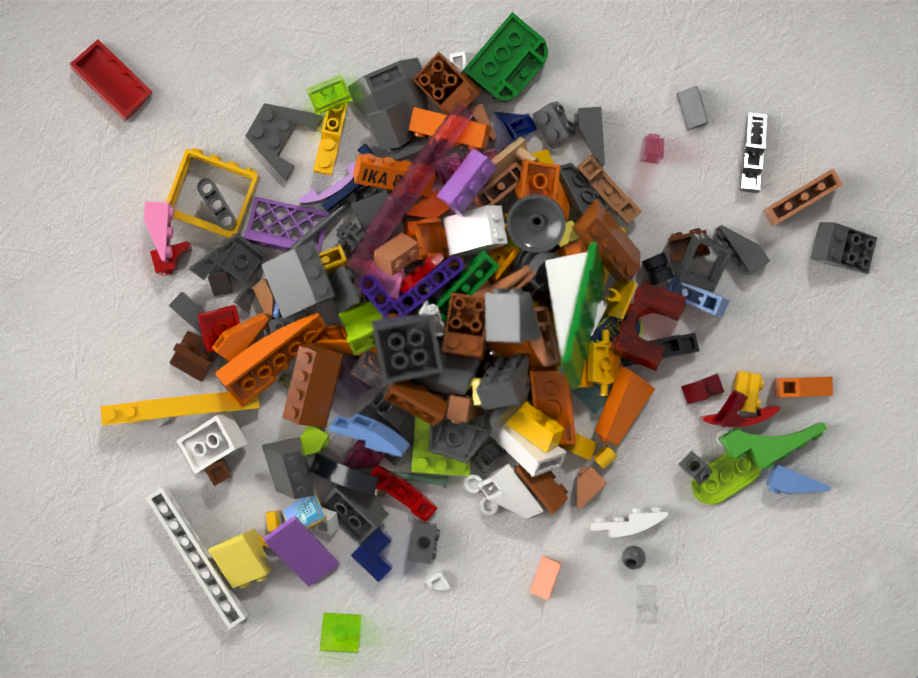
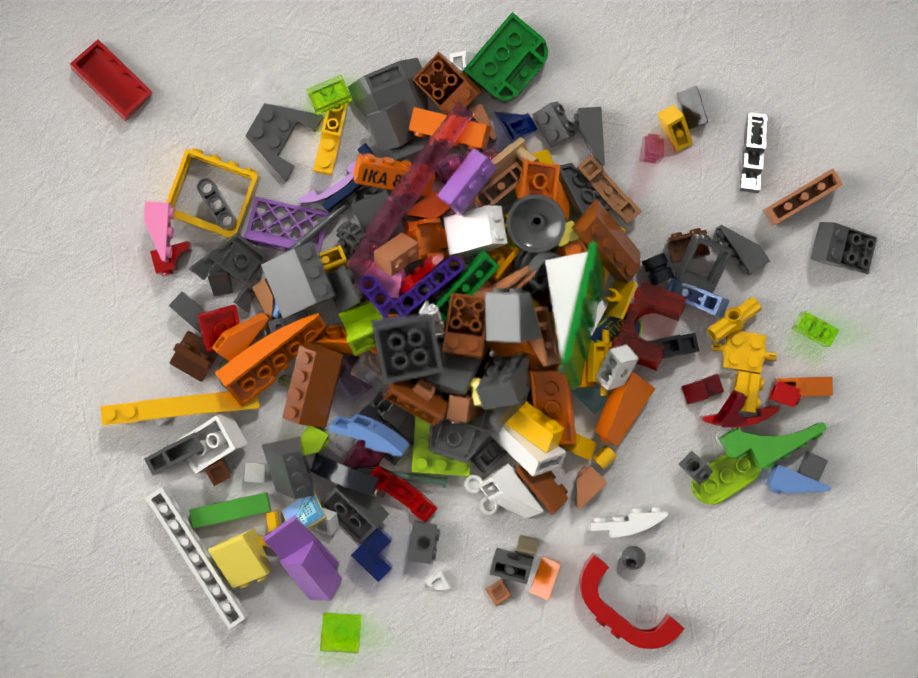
none -> dark grey slope [144,432,204,475]
none -> bright green slope [189,492,271,528]
none -> white slope [244,462,267,483]
none -> medium lavender slope [280,541,342,601]
none -> nougat tile [412,378,436,401]
none -> nougat tile [486,579,512,606]
none -> dark grey brick [490,548,534,584]
none -> dark tan slope [516,535,538,555]
none -> red arch [579,553,685,649]
none -> white brick [596,345,638,391]
none -> yellow slope [657,104,693,153]
none -> yellow piece [707,297,762,342]
none -> yellow plate [711,331,777,374]
none -> red brick [768,381,801,408]
none -> clear neon green brick [791,311,839,347]
none -> dark grey brick [800,451,828,482]

